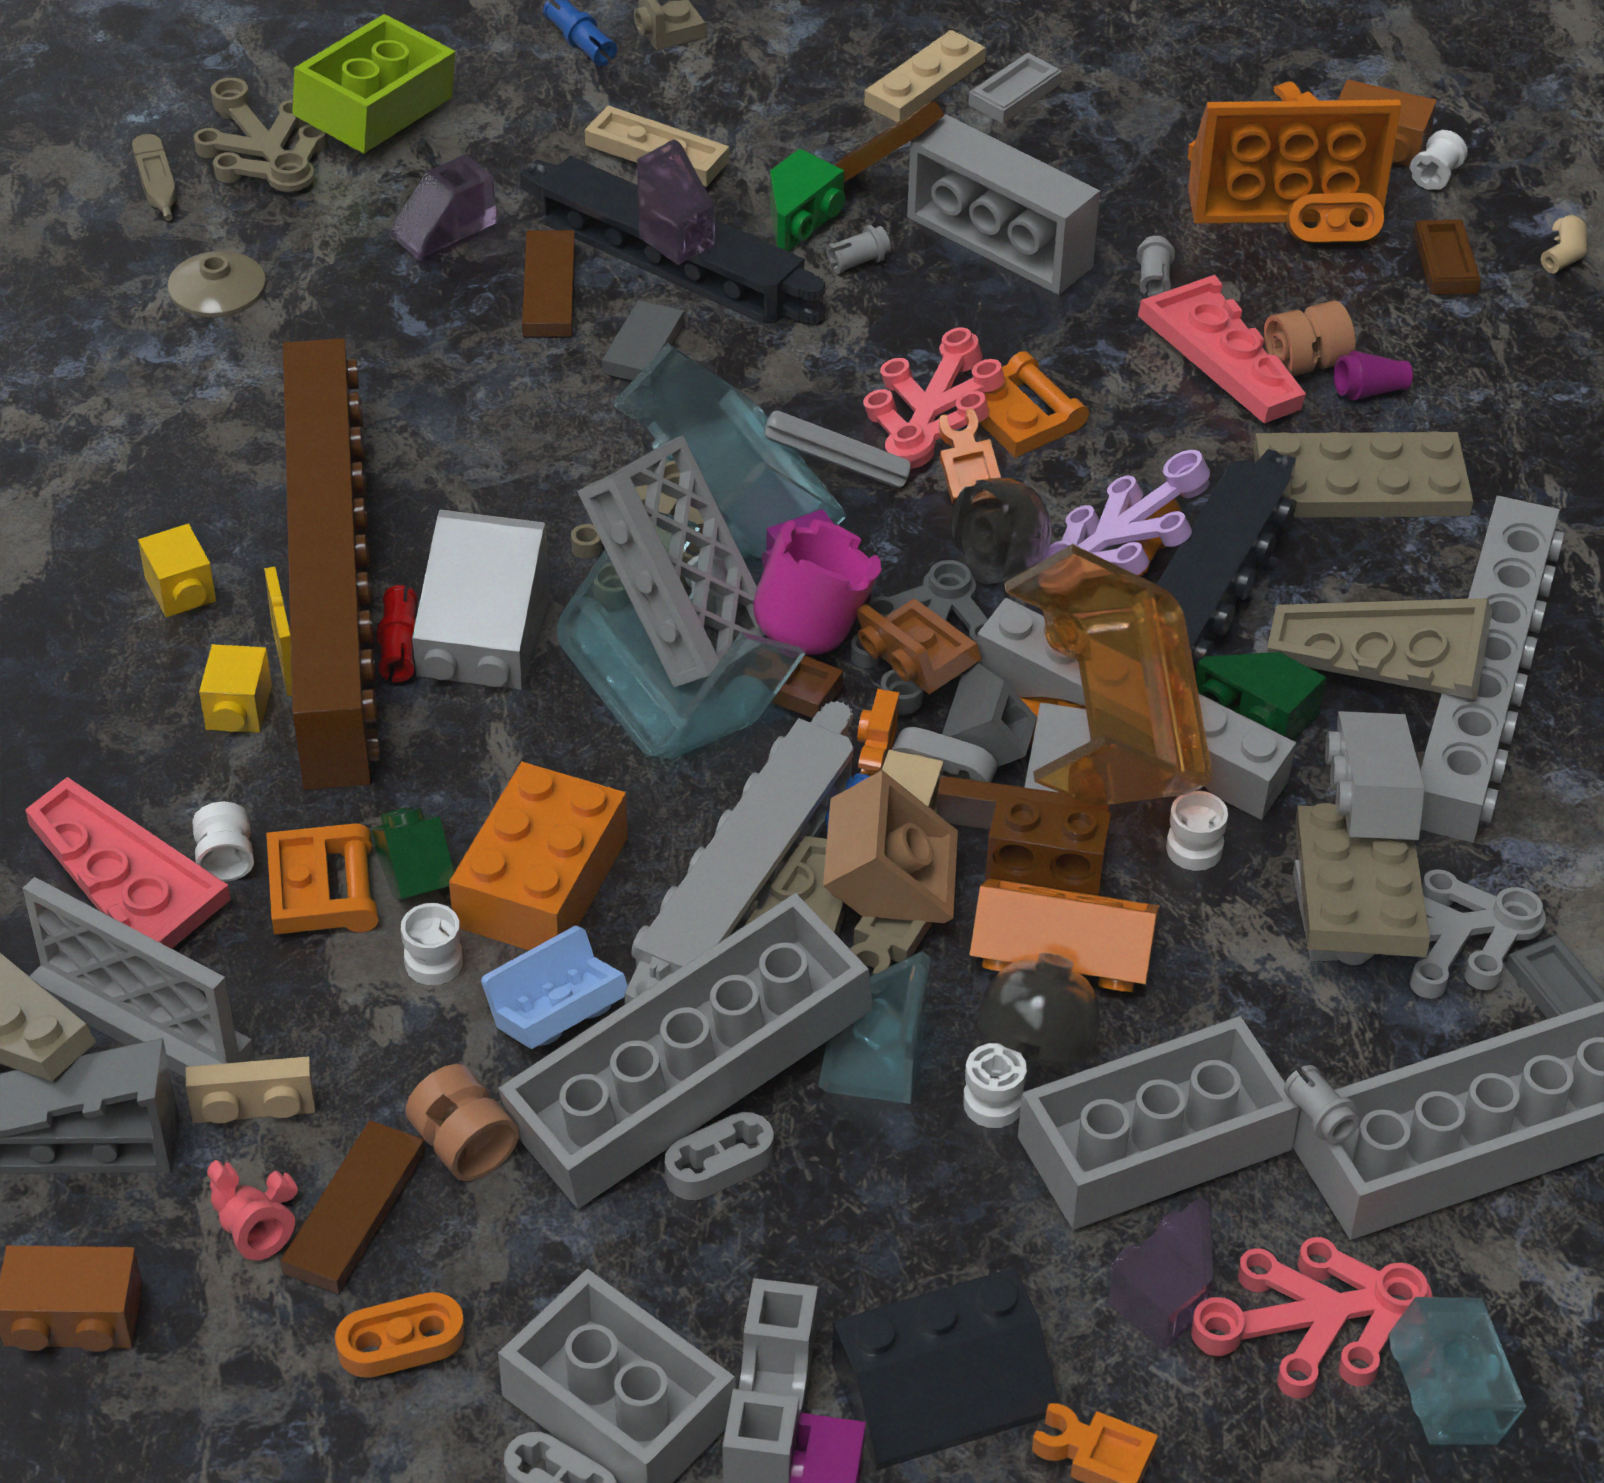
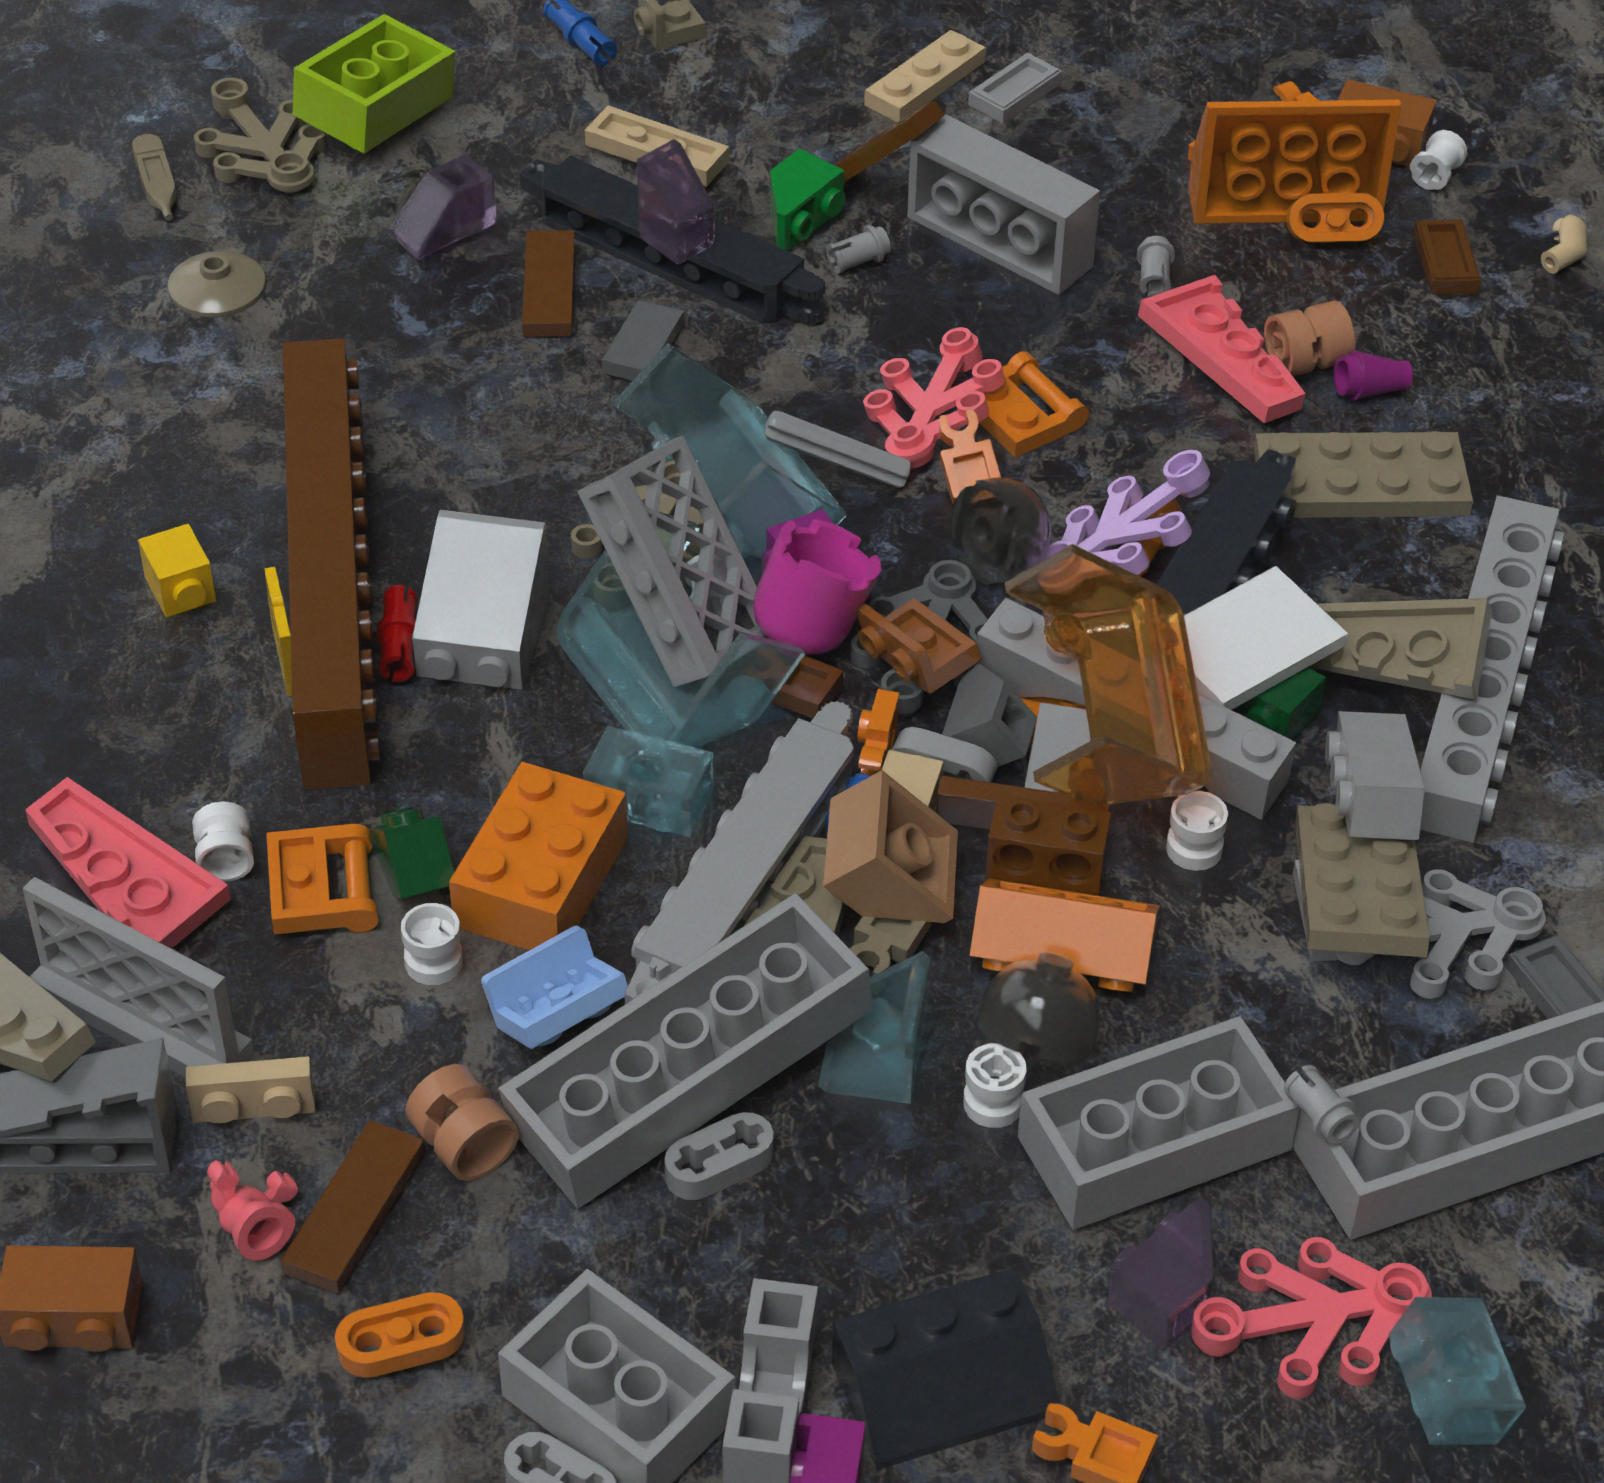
yellow brick [199,644,272,733] -> none
none -> clear light blue brick [583,726,713,838]
none -> white tile [1150,566,1348,710]

